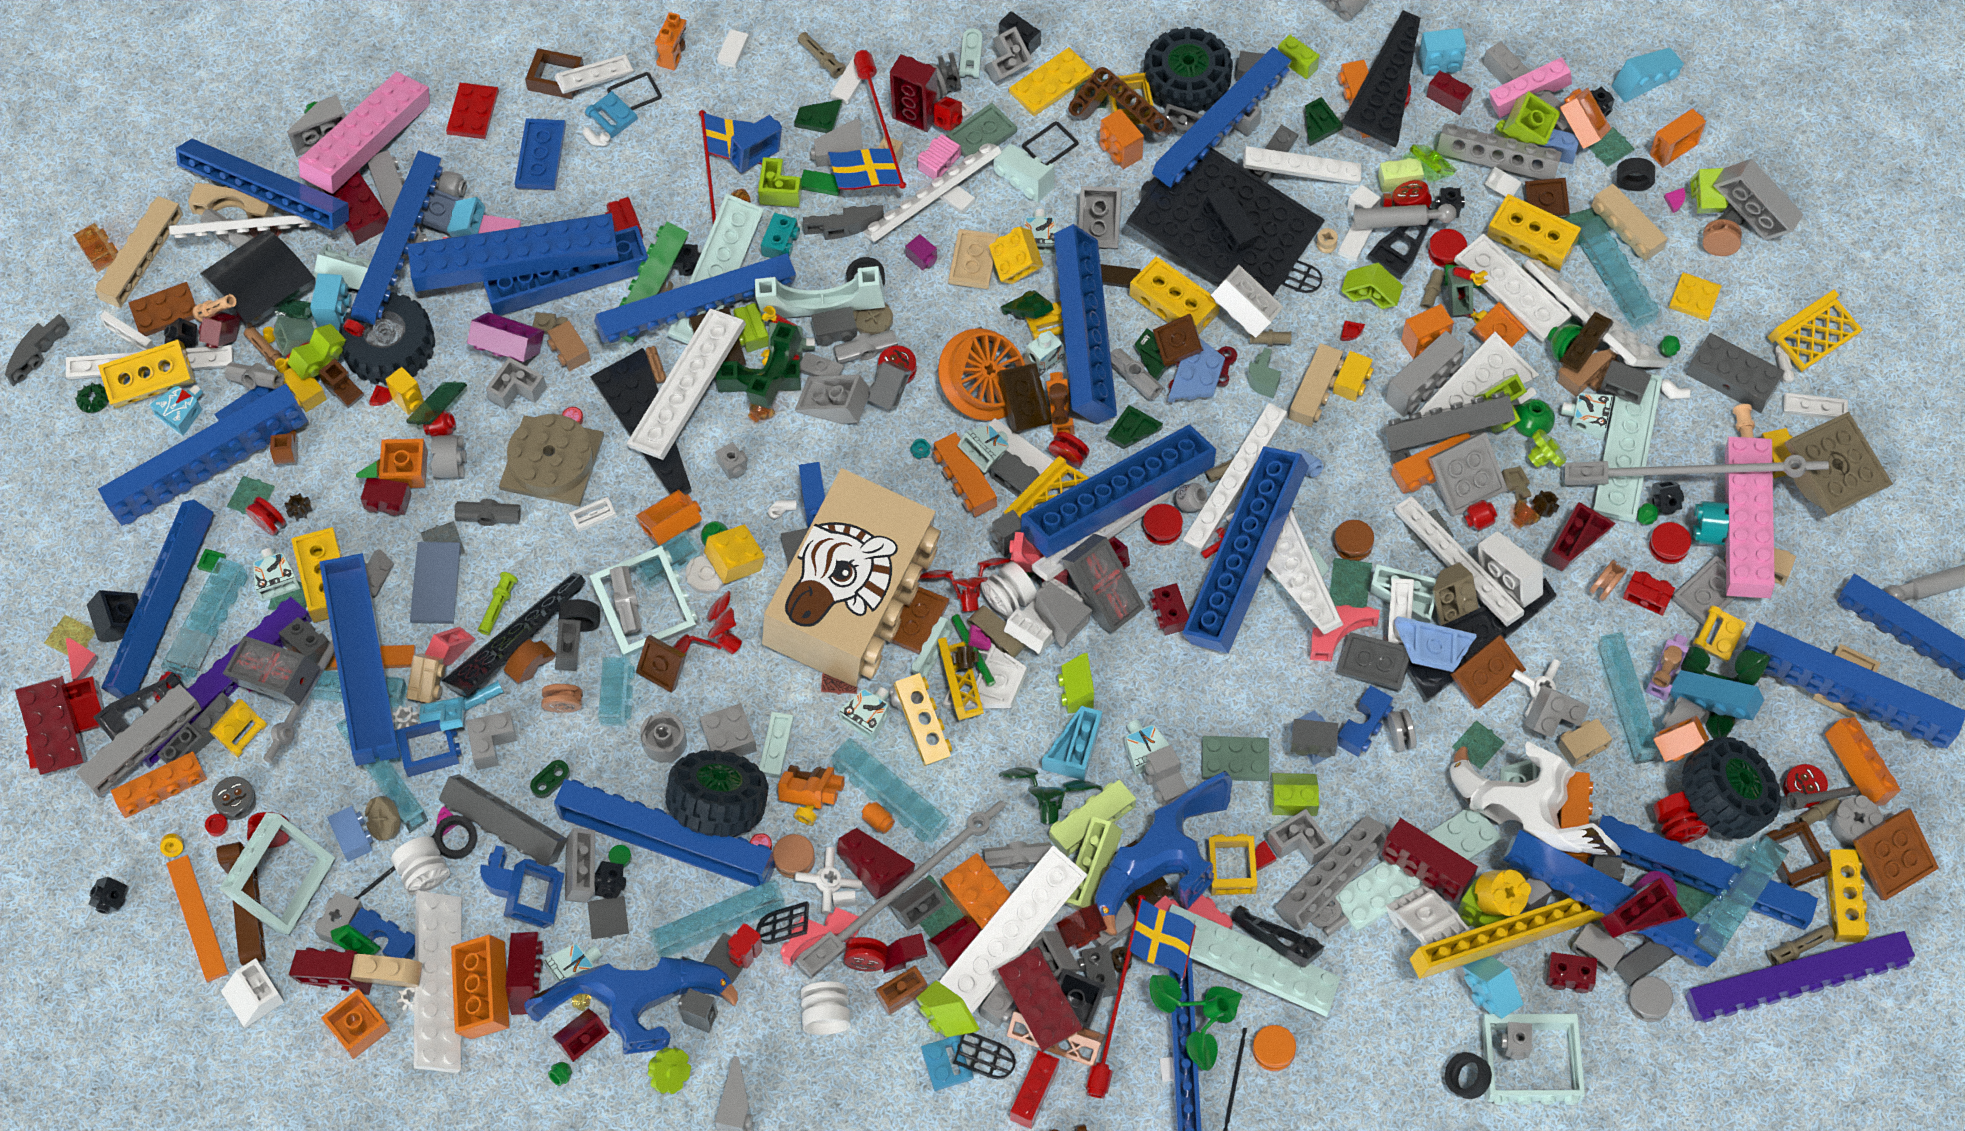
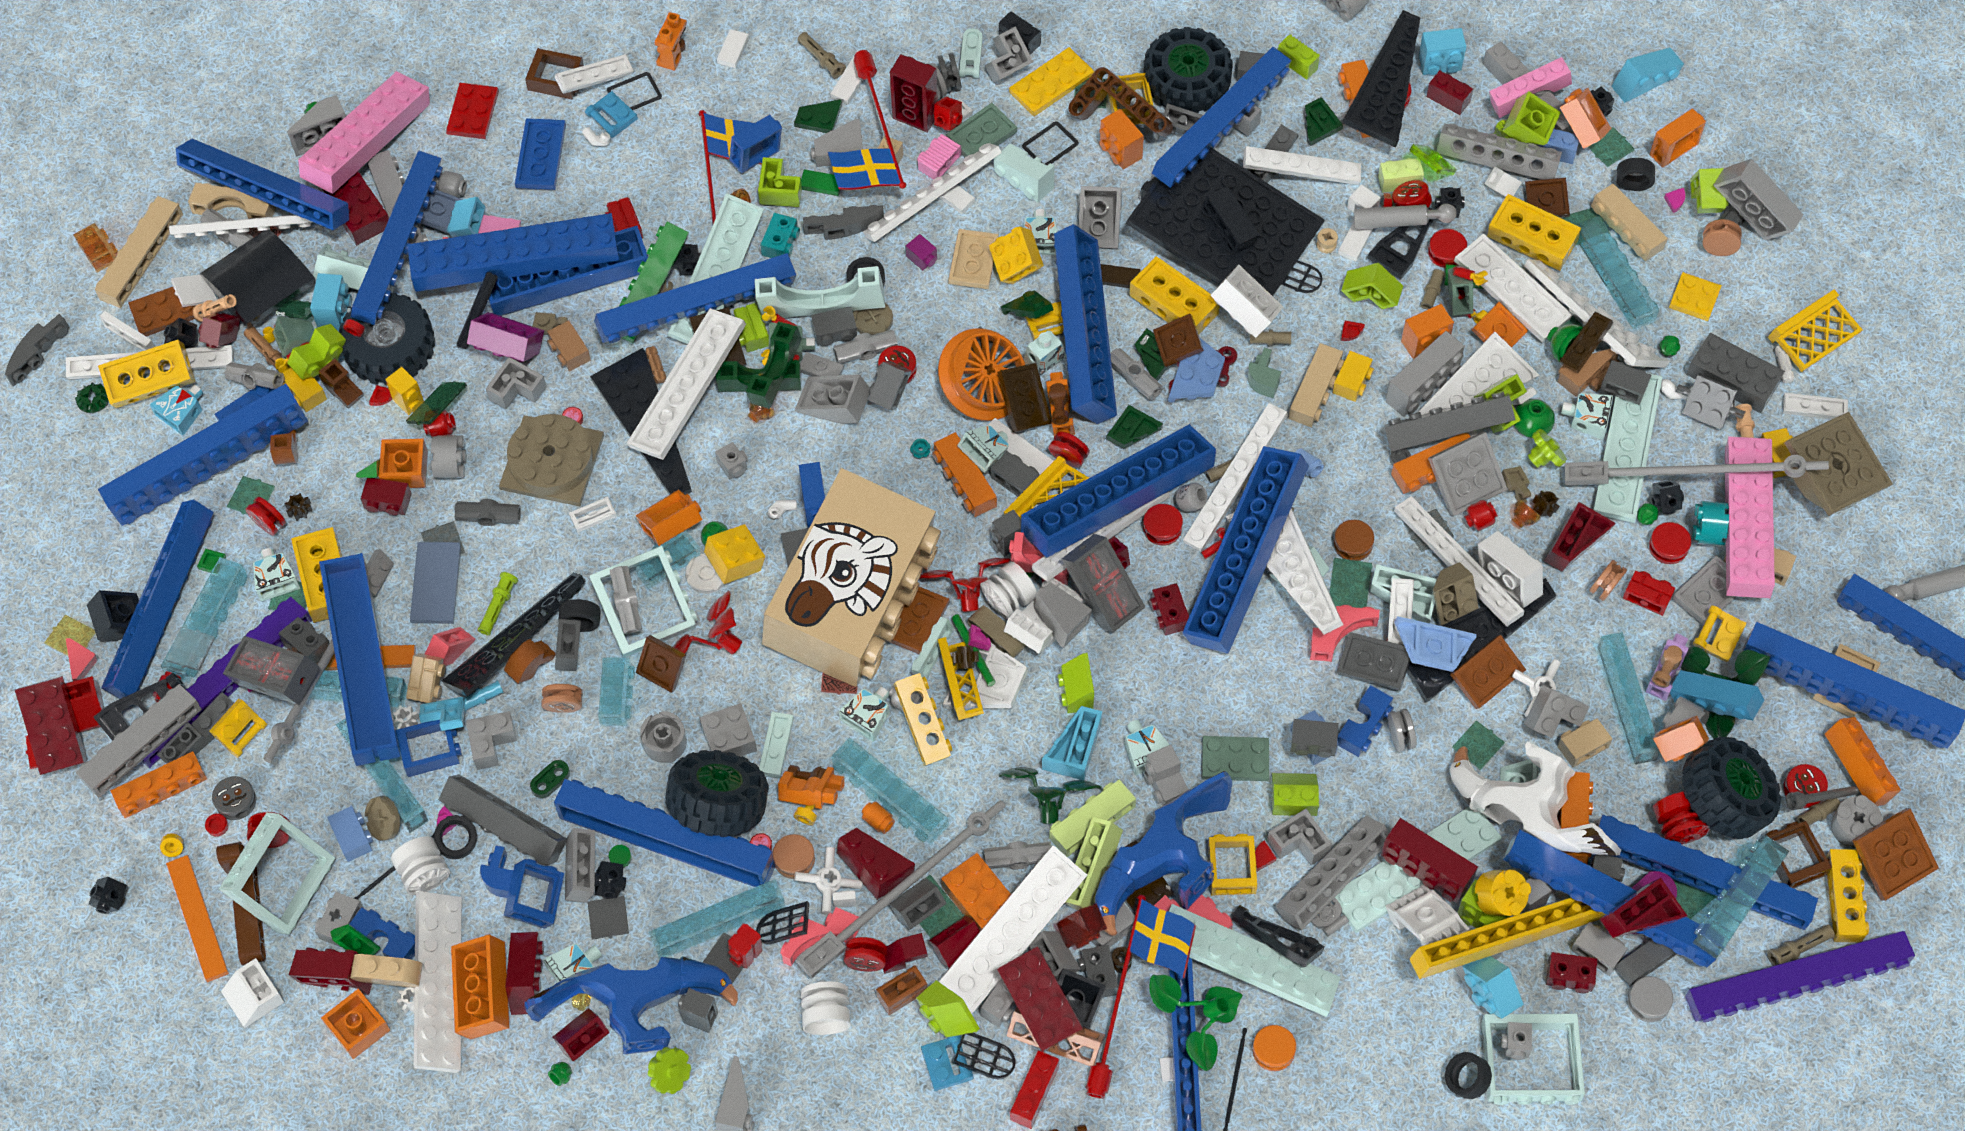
none -> white piece [171,274,217,307]
none -> black axle [456,272,498,349]
none -> plate [1675,374,1746,429]

